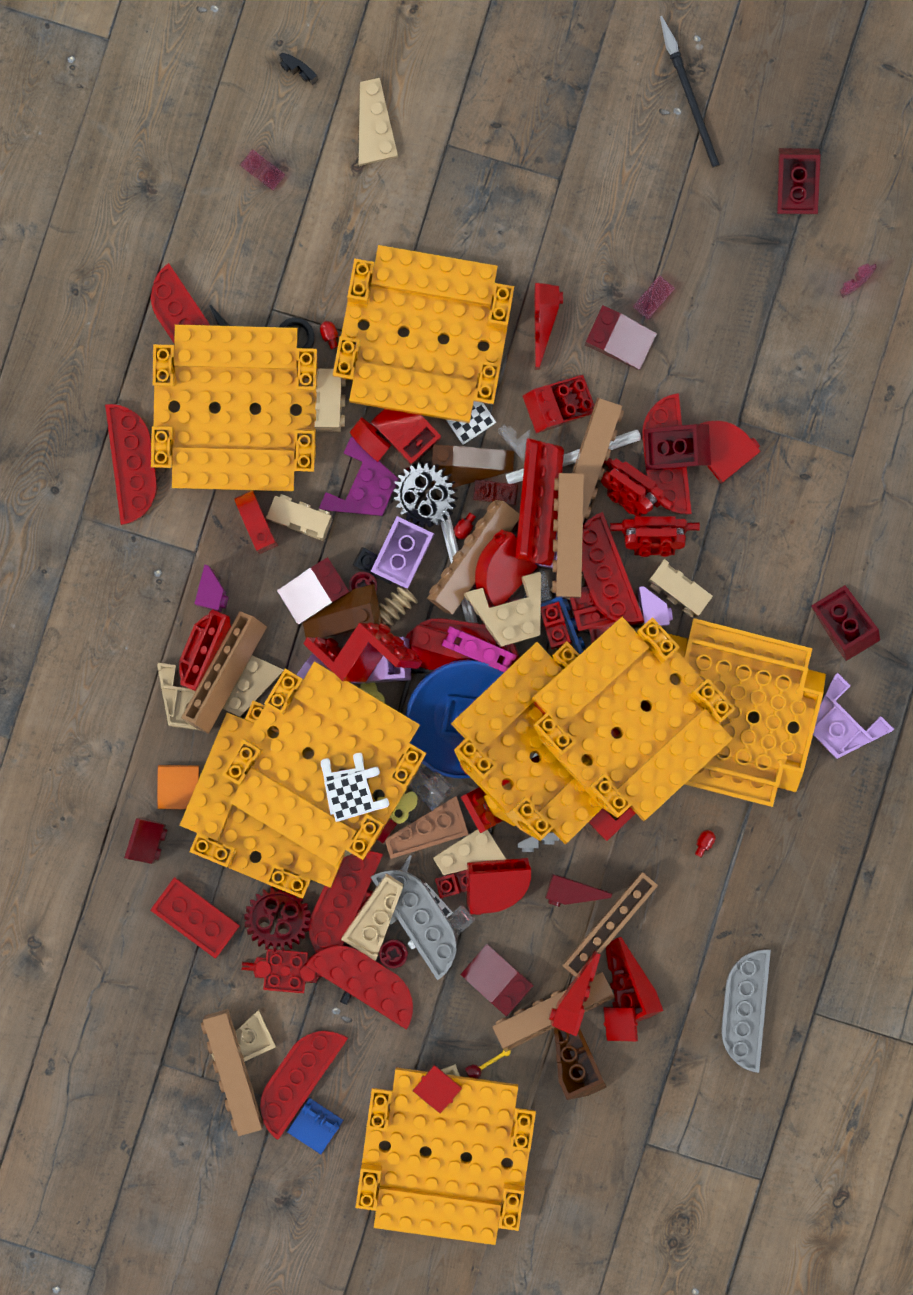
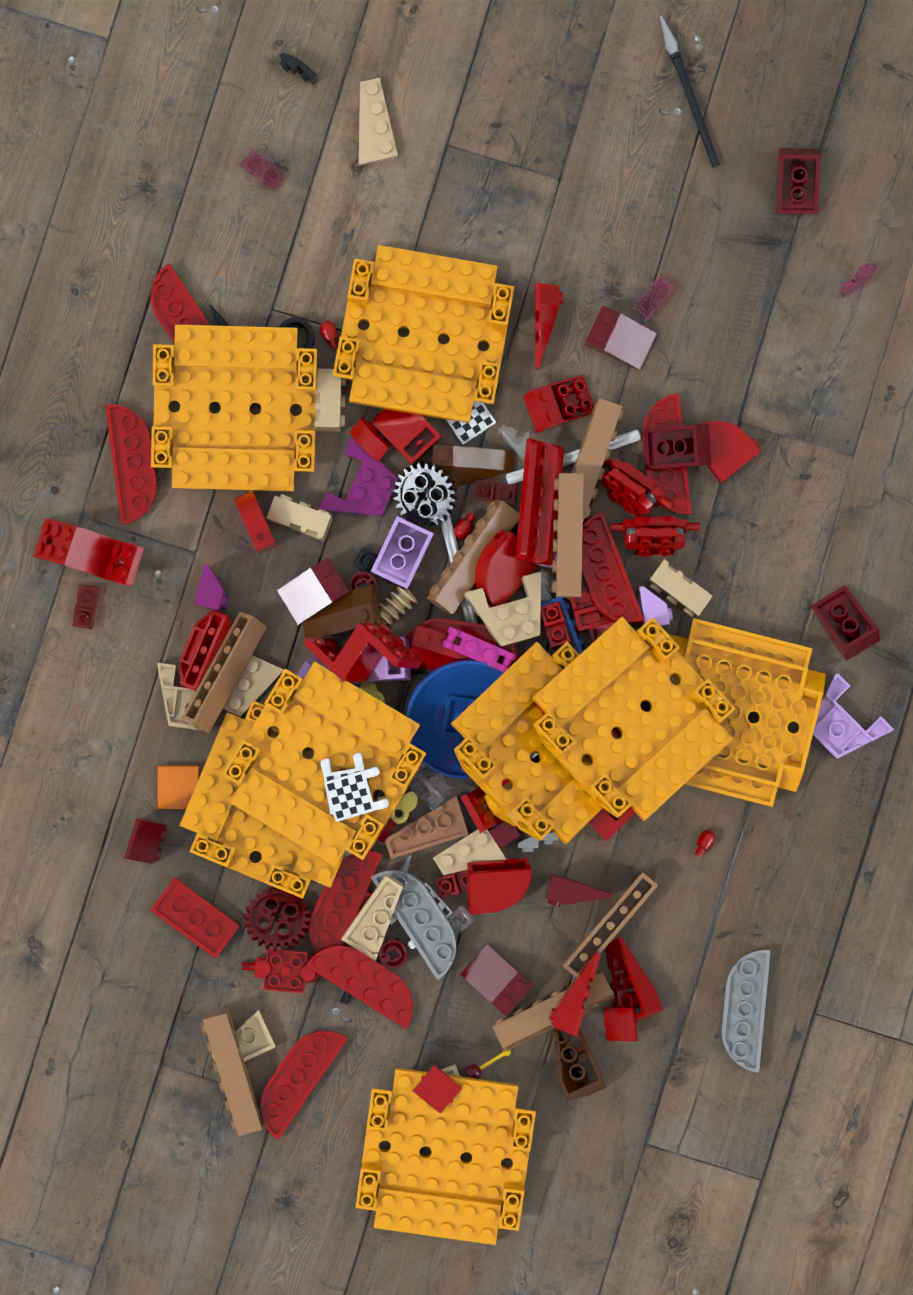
blue hinge [287,1098,343,1154] -> none
none -> red bracket [33,518,144,587]
none -> clear red slope [72,584,100,629]
none -> dark red brick [489,821,521,848]

